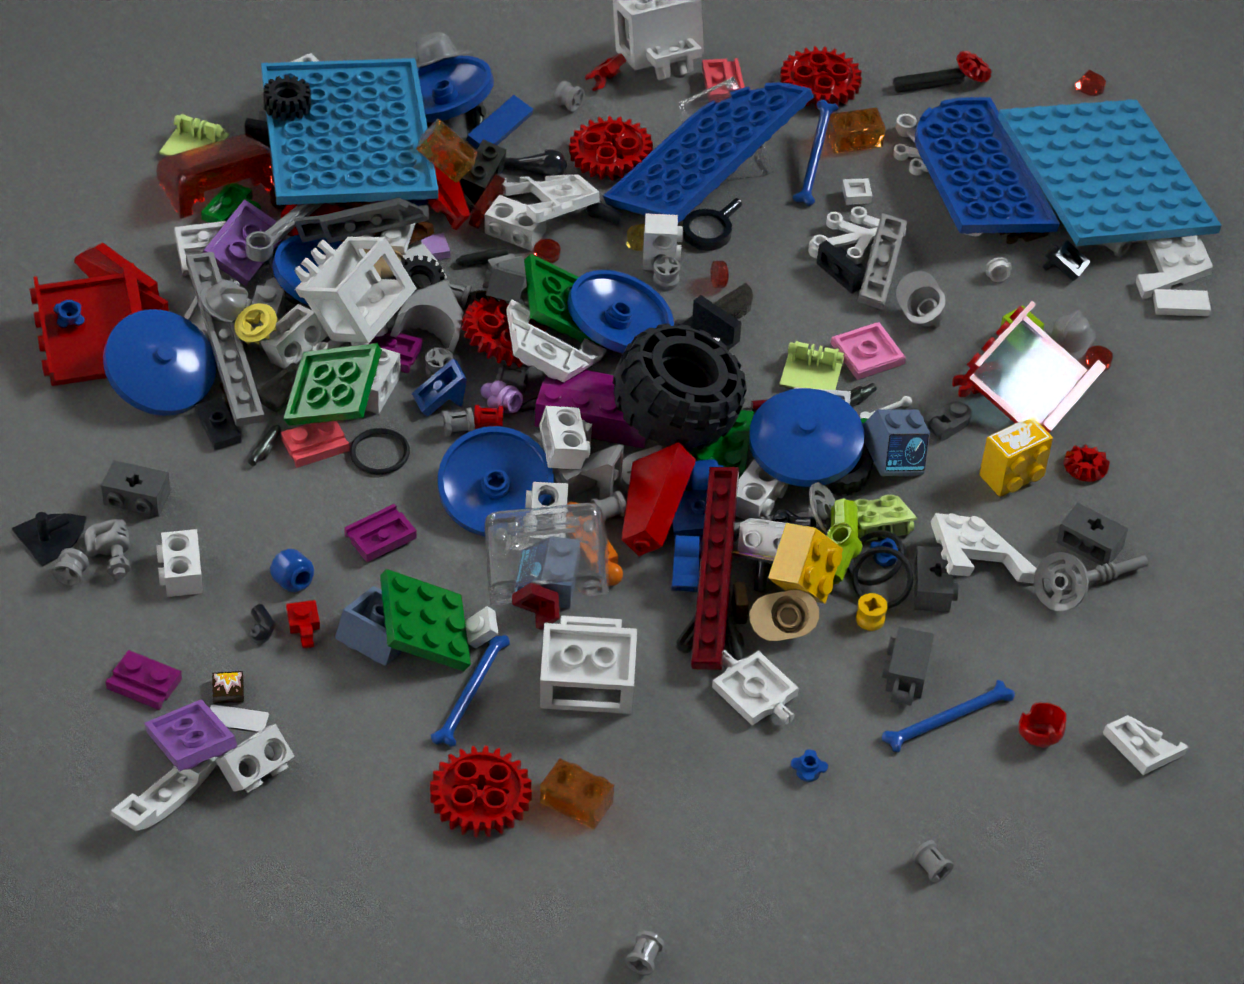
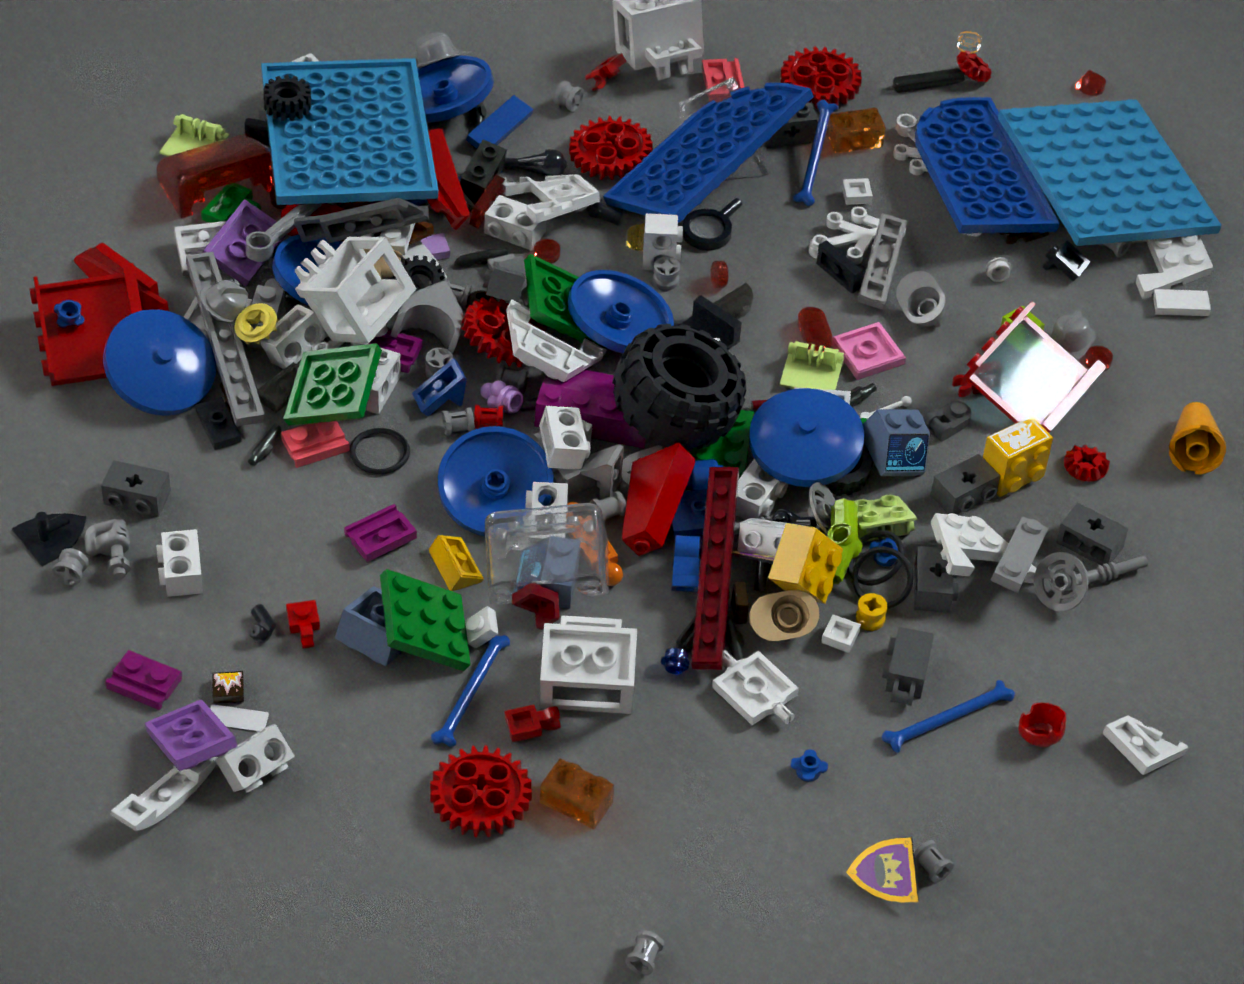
blue head [270,549,314,592] -> none
clear orange brick [416,119,478,183] -> none
none -> yellow slope [429,535,484,591]
none -> red plate [504,704,561,742]
none -> clear blue plate [660,648,690,675]
none -> dark grey brick [764,103,818,148]
none -> clear red plate [797,307,833,352]
none -> white plate [821,615,861,653]
none -> shield [846,837,919,902]
none -> dark grey brick [931,454,1000,515]
none -> clear tile [956,31,982,53]
none -> light grey plate [991,516,1049,593]
none -> light orange cone [1169,402,1226,474]

